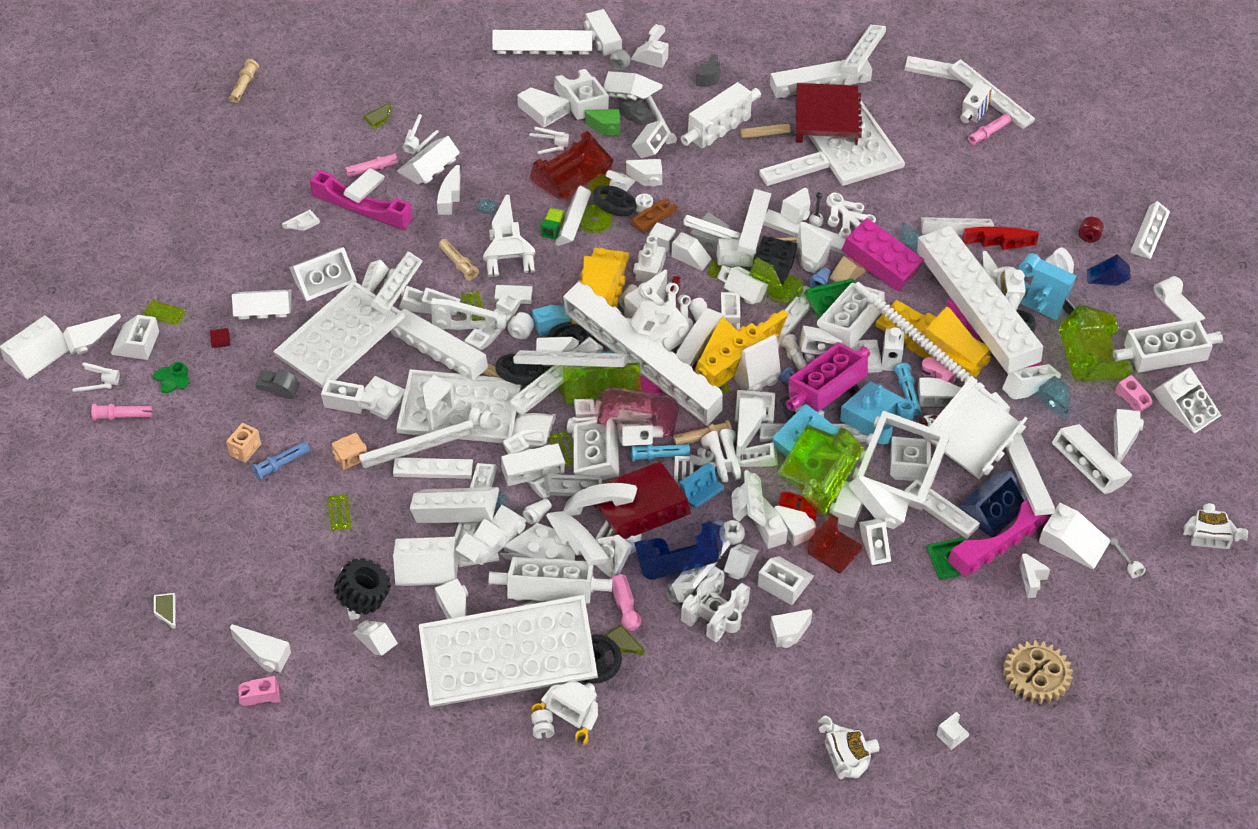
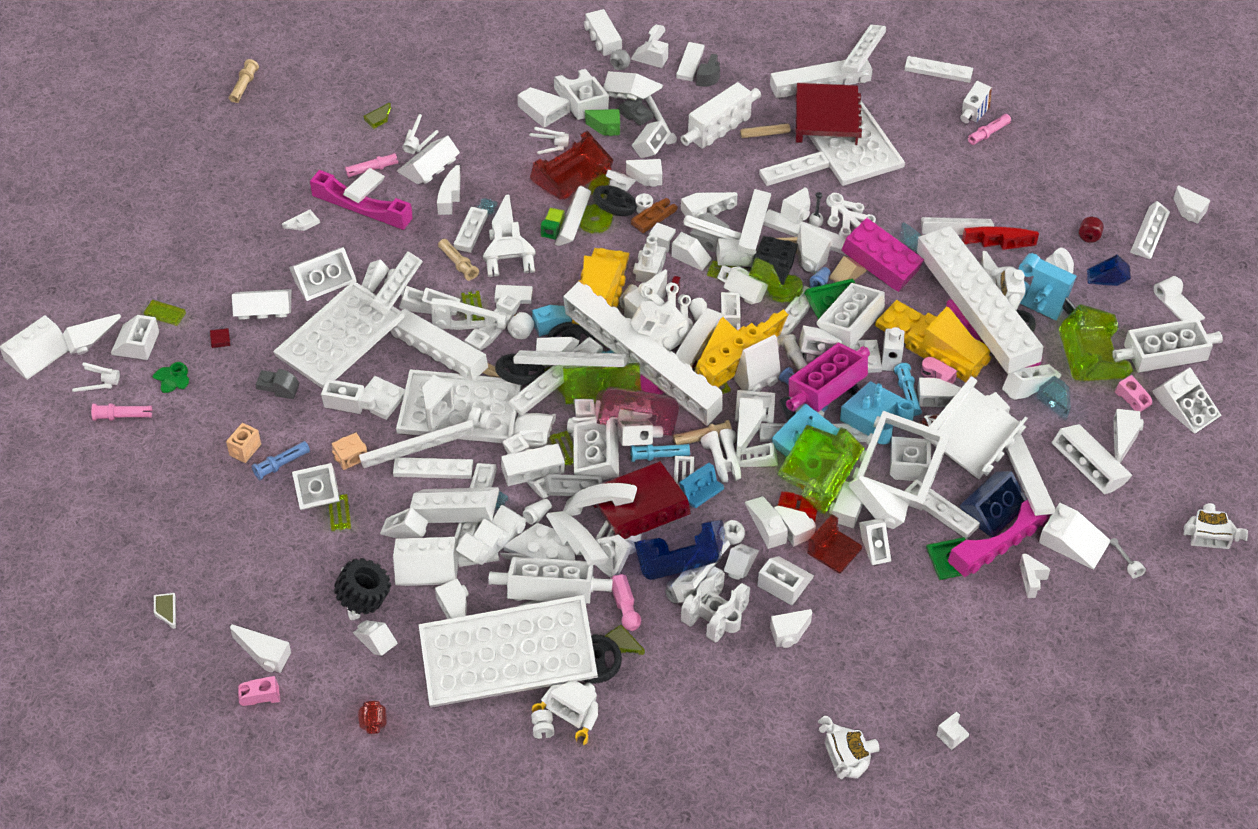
white brick [493,30,592,55] -> none
light grey tile [688,447,716,469] -> none
white bracket [731,470,765,526] -> none
white hose [854,282,998,404] -> none
white tile [948,59,1035,129] -> none
tan gear [1003,640,1073,704] -> none
none -> white slope [292,463,340,510]
none -> clear red head [358,701,387,734]
none -> white slope [380,508,428,539]
none -> white plate [454,207,488,253]
none -> white tile [676,42,705,81]
none -> white slope [681,192,738,220]
none -> white slope [1173,185,1210,224]

